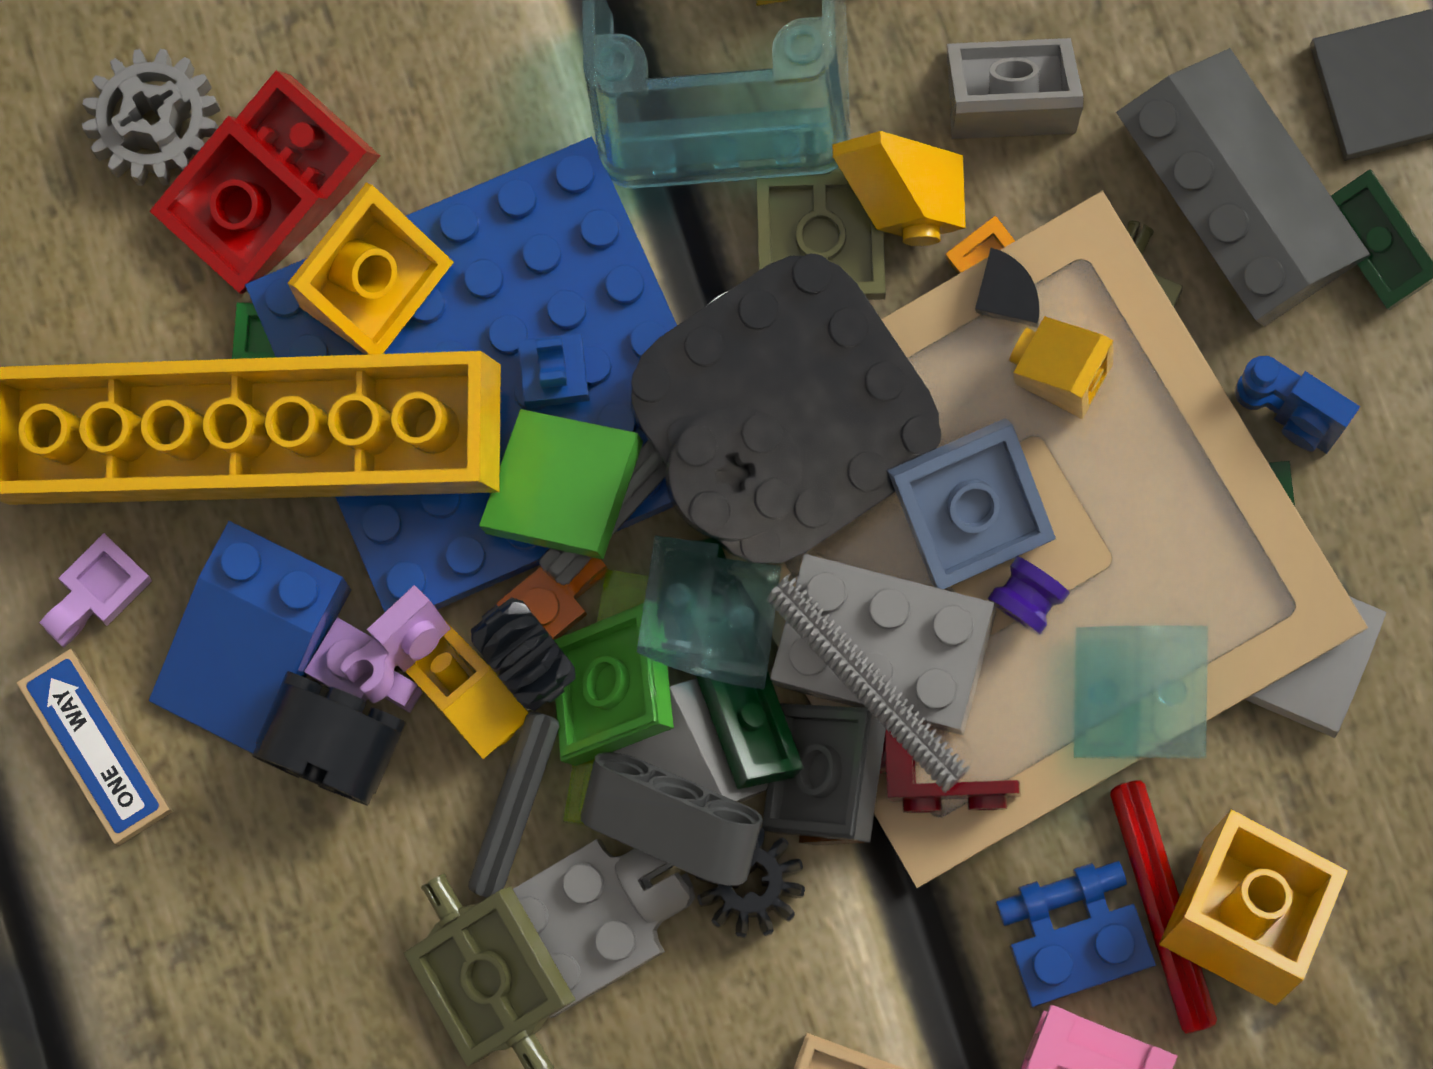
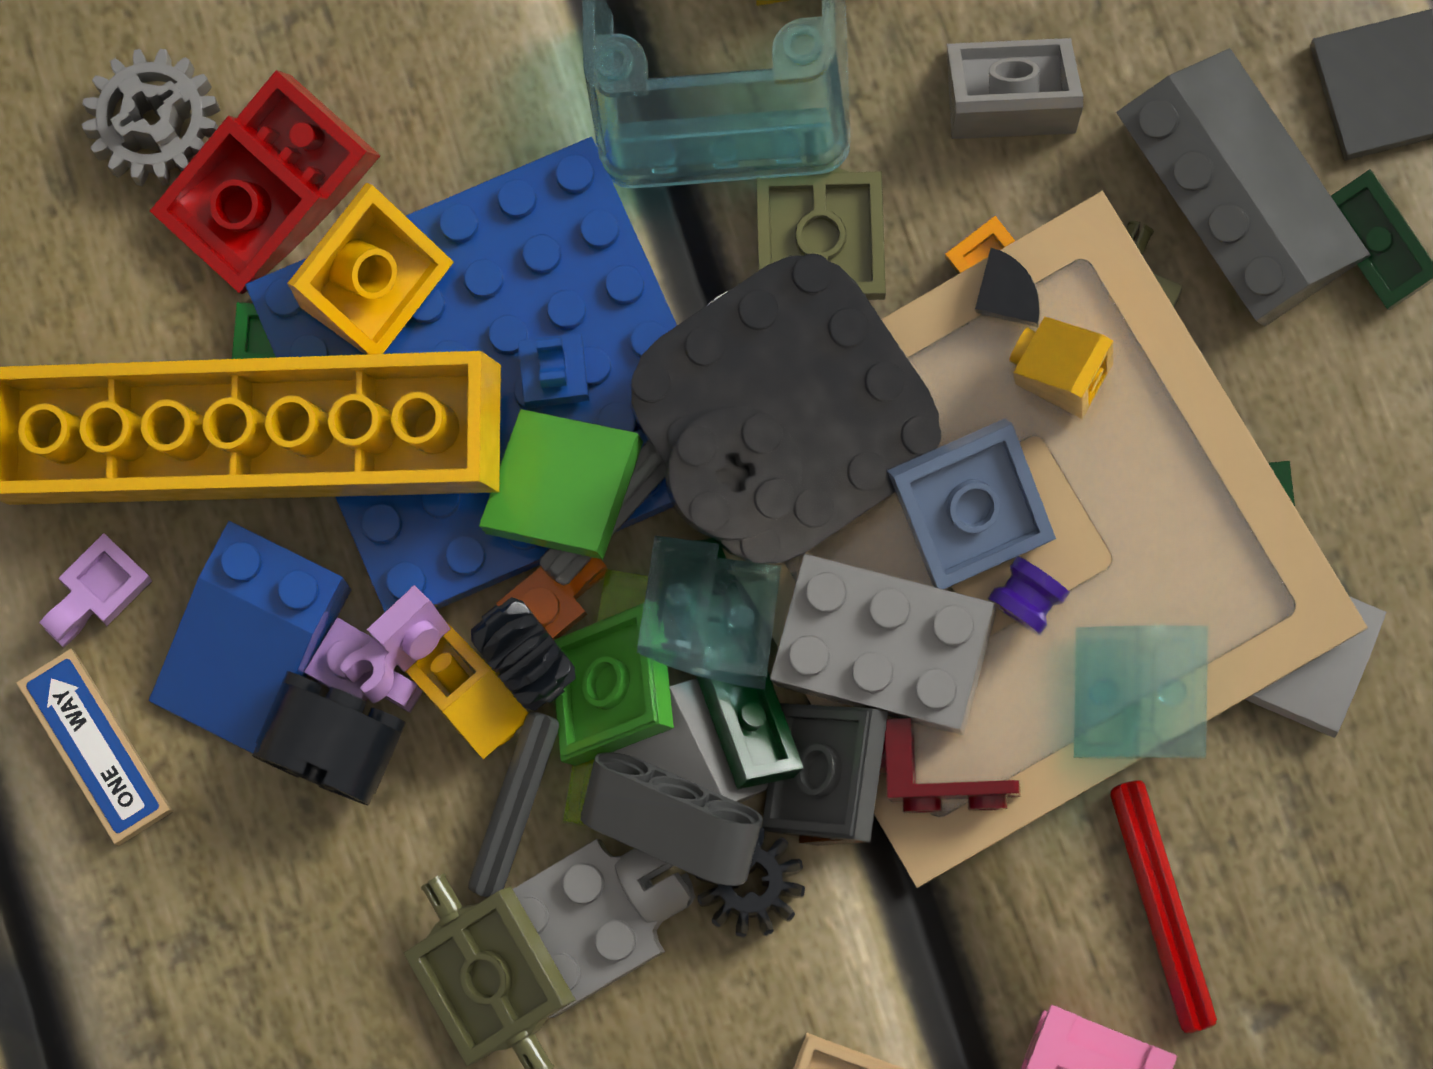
light grey axle [767,574,971,792] -> none
yellow slope [832,131,966,246] -> none
blue plate [996,861,1156,1008] -> none
yellow brick [1159,809,1348,1006] -> none
blue plate [1235,356,1360,454] -> none

